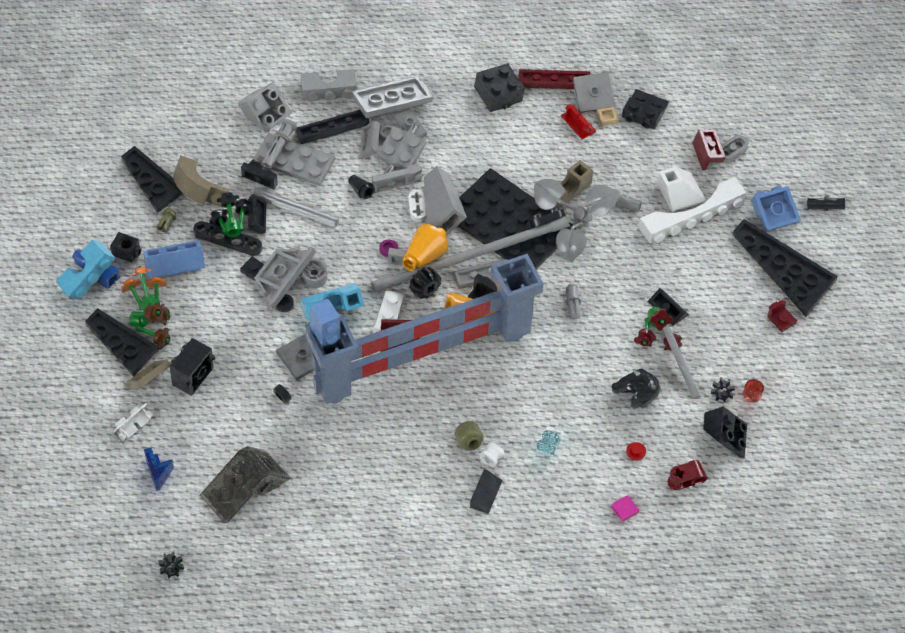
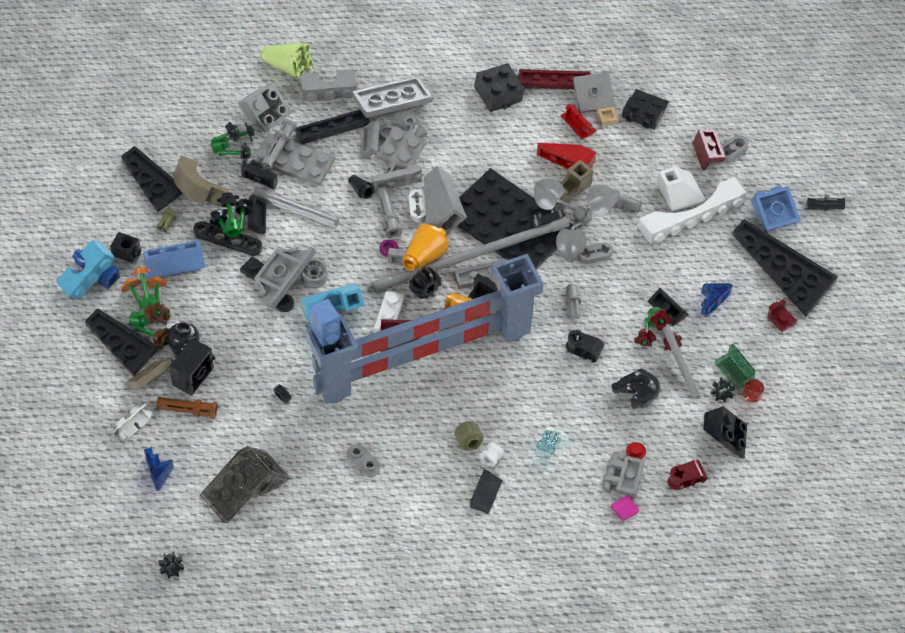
flat silver plate [276,334,314,380] -> none
none -> dark orange pin [156,397,218,419]
none -> black piece [167,322,200,356]
none -> plant [211,122,255,163]
none -> yellowish green cone [261,43,313,79]
none -> light grey plate [347,445,380,478]
none -> light grey pin [377,187,402,238]
none -> red slope [537,143,596,169]
none -> black piece [566,330,604,363]
none -> light grey beam [578,242,613,264]
none -> light grey plate [602,454,645,498]
none -> clear blue slope [701,283,733,317]
none -> clear green panel [715,344,756,391]

